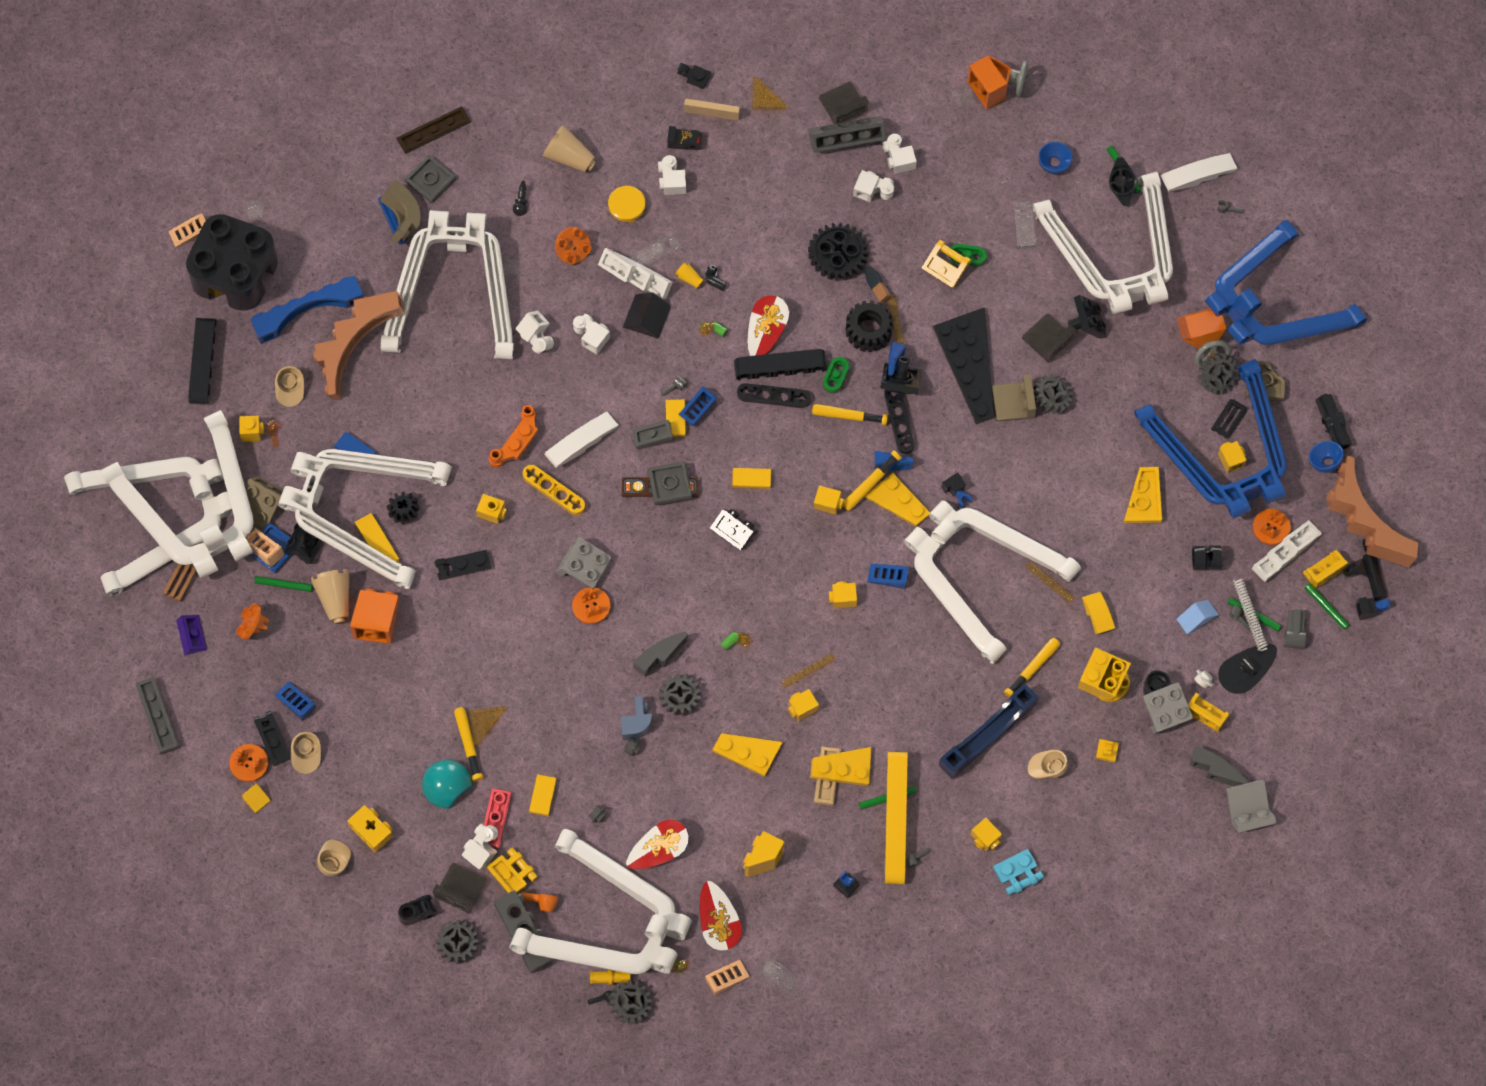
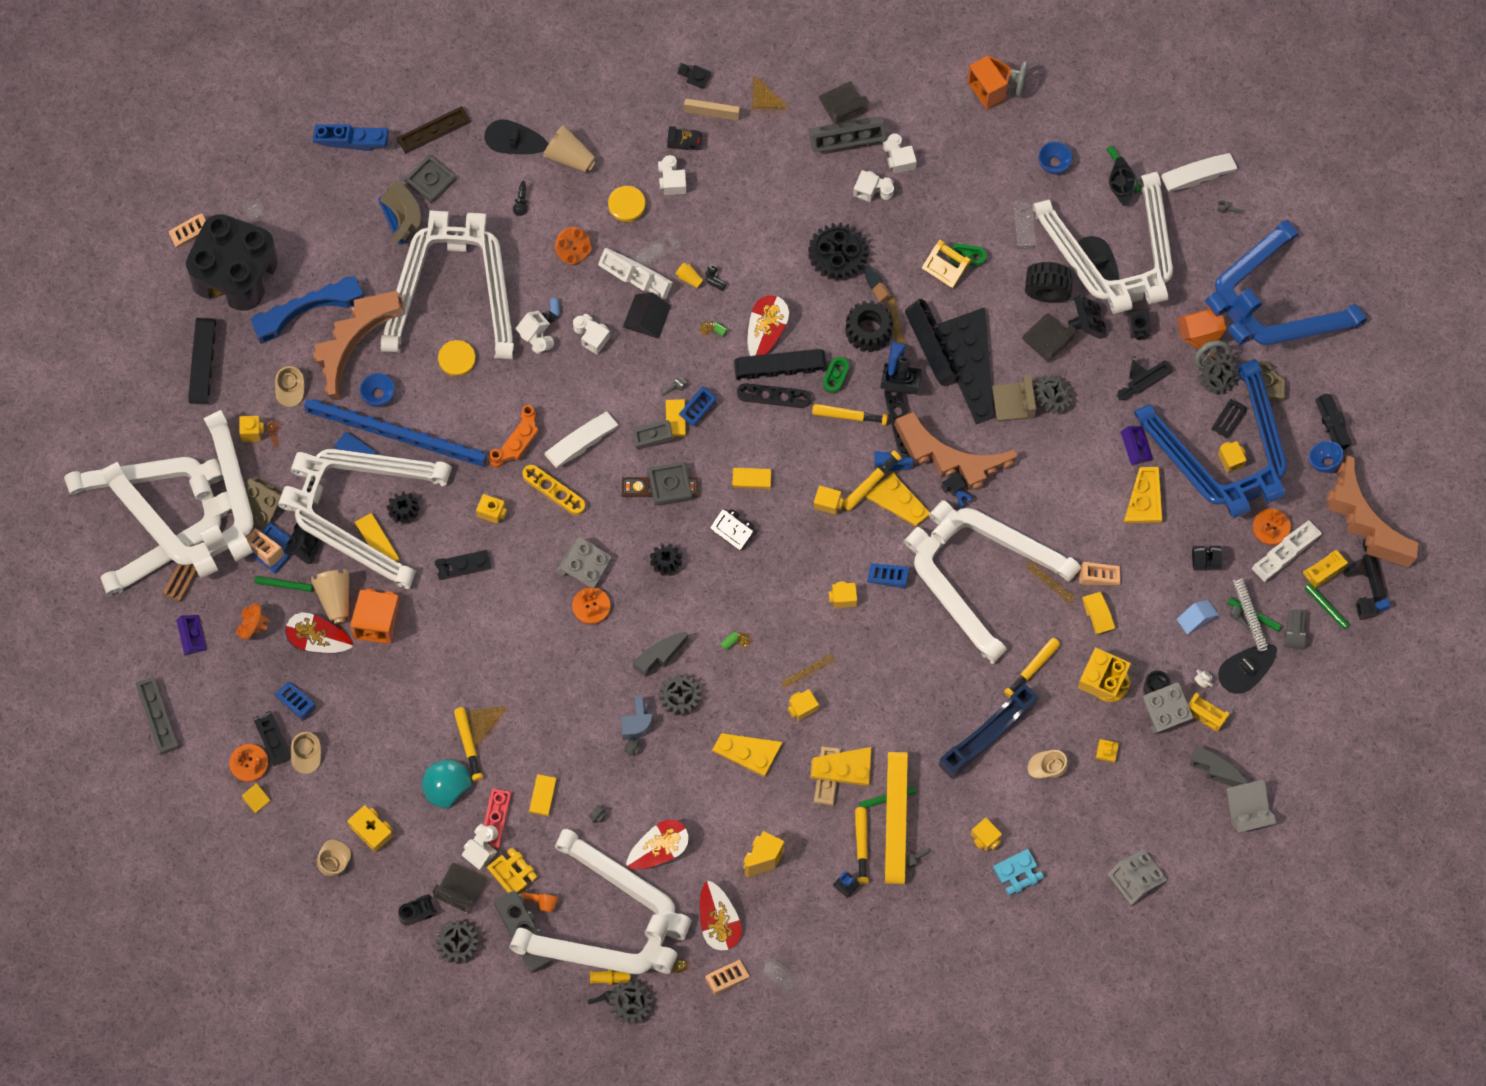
none -> shield [285,612,353,653]
none -> blue plate [304,399,487,467]
none -> blue slope [312,124,389,151]
none -> blue piece [360,373,395,407]
none -> yellow tile [438,340,476,376]
none -> black shield [484,119,549,155]
none -> arm [542,298,560,323]
none -> black gear [650,543,682,576]
none -> yellow piece [855,807,869,884]
none -> nougat arch [894,412,1017,490]
none -> black beam [905,298,960,386]
none -> black tyre [1025,262,1074,303]
none -> black shield [1078,236,1119,281]
none -> light nougat slope [1079,562,1120,585]
none -> light grey bracket [1108,850,1167,905]
none -> black piece [1116,356,1172,400]
none -> dark purple slope [1121,426,1153,465]
none -> black brick [1128,309,1151,340]

